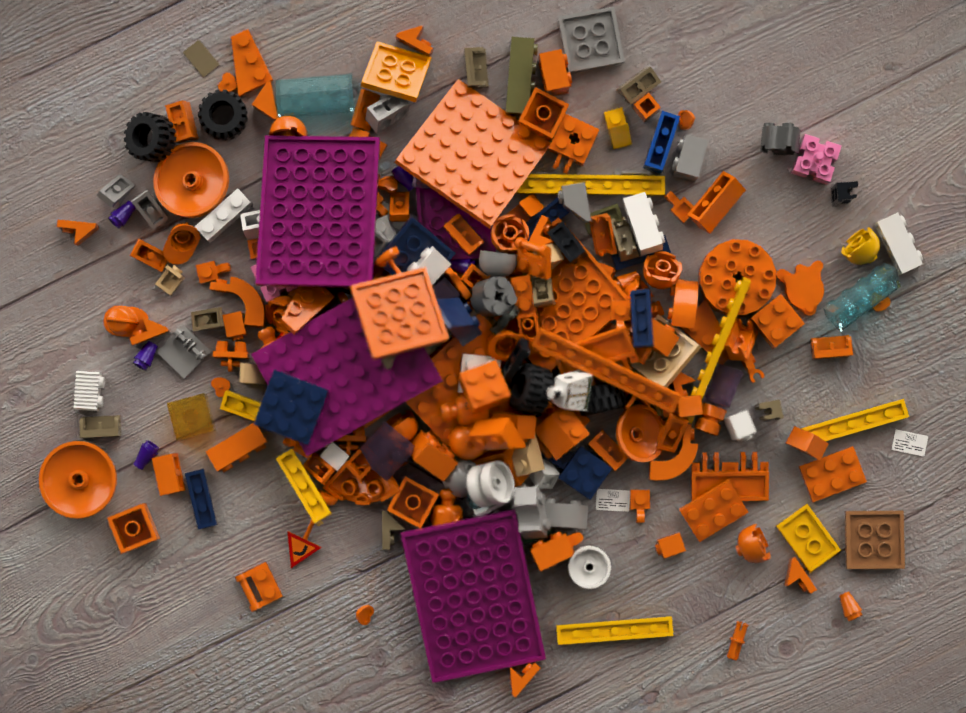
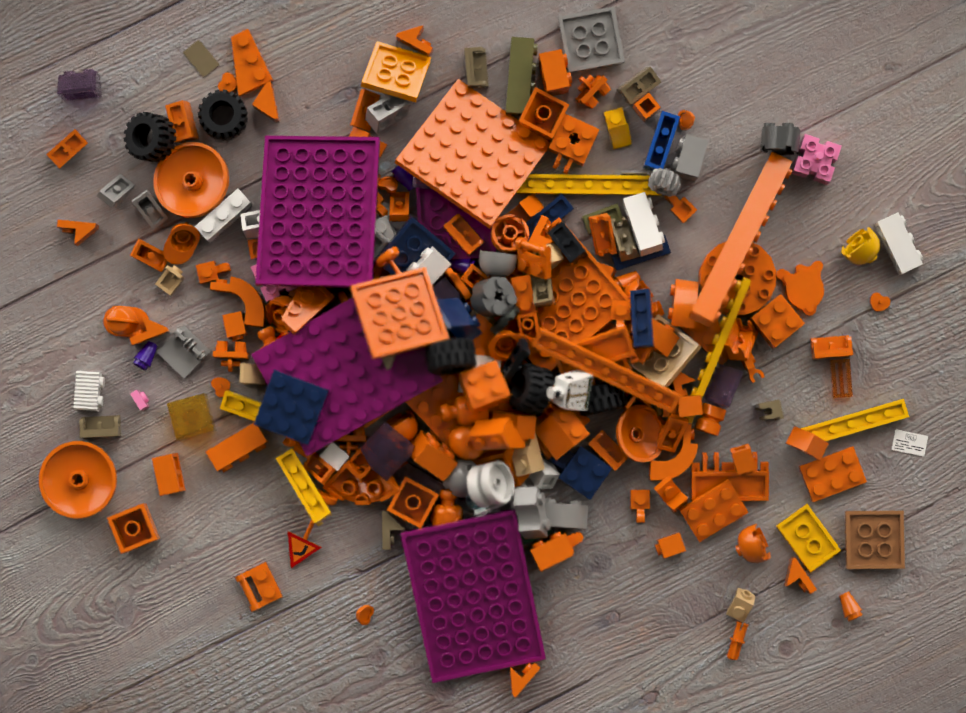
dark purple cone [108,200,136,229] -> none
dark purple cone [133,440,159,470] -> none
dark blue plate [185,469,218,530] -> none
dark tan slope [191,307,223,331] -> none
orange cylinder [269,116,307,136] -> none
clear light blue slope [276,74,355,118] -> none
yellow plate [556,616,673,645] -> none
light grey slope [558,182,591,224] -> none
white wheel [567,545,611,589] -> none
white sticker [596,489,630,512] -> none
orange cylinder [643,251,682,290] -> none
orange brick [687,171,746,234] -> none
white brick [724,410,756,442] -> none
clear light blue slope [823,263,901,332] -> none
black hinge [831,181,858,207] -> none
none -> orange hinge [46,129,88,169]
none -> clear purple slope [57,69,102,101]
none -> bright pink plate [130,390,149,411]
none -> black tyre [425,338,477,375]
none -> orange hips [575,74,611,109]
none -> light grey gear [648,168,682,197]
none -> orange slope [654,476,688,513]
none -> orange brick [689,152,793,328]
none -> tan bracket [726,588,755,623]
none -> orange brick [730,444,757,476]
none -> clear orange tile [830,359,853,398]

